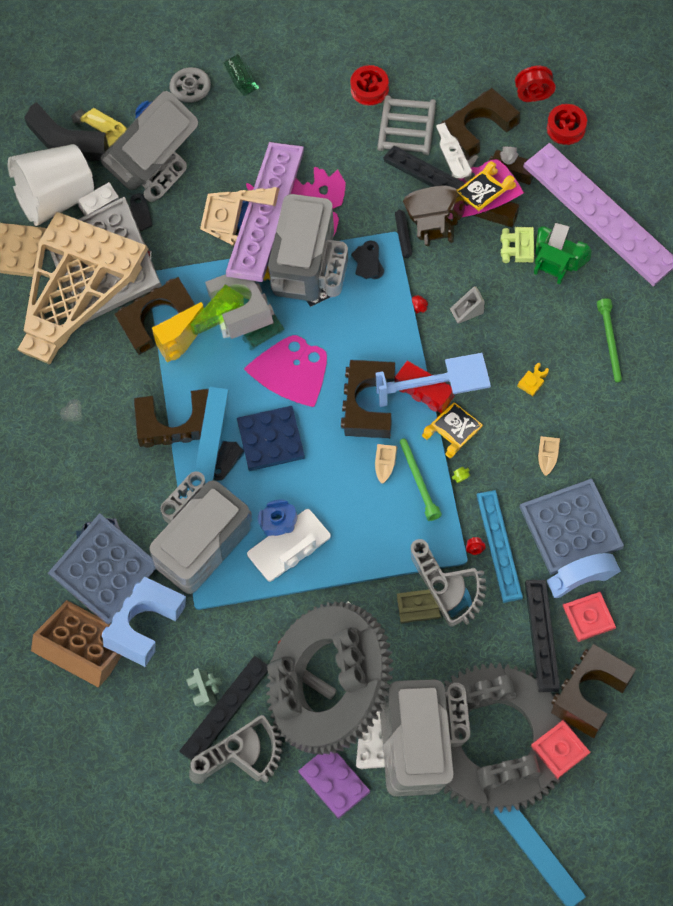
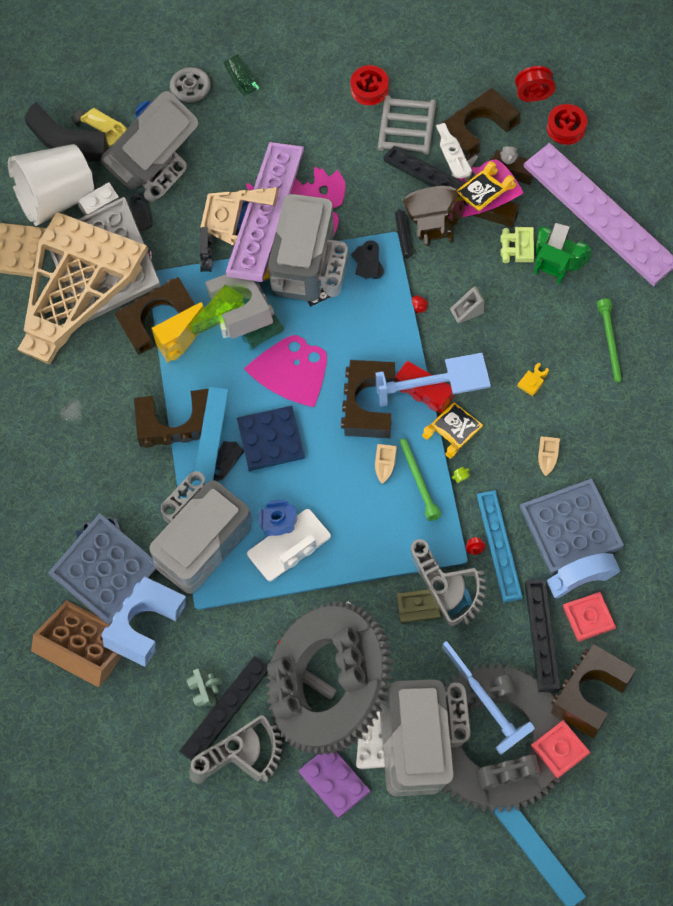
none -> black hinge [200,227,213,272]
none -> light blue piece [442,641,535,755]

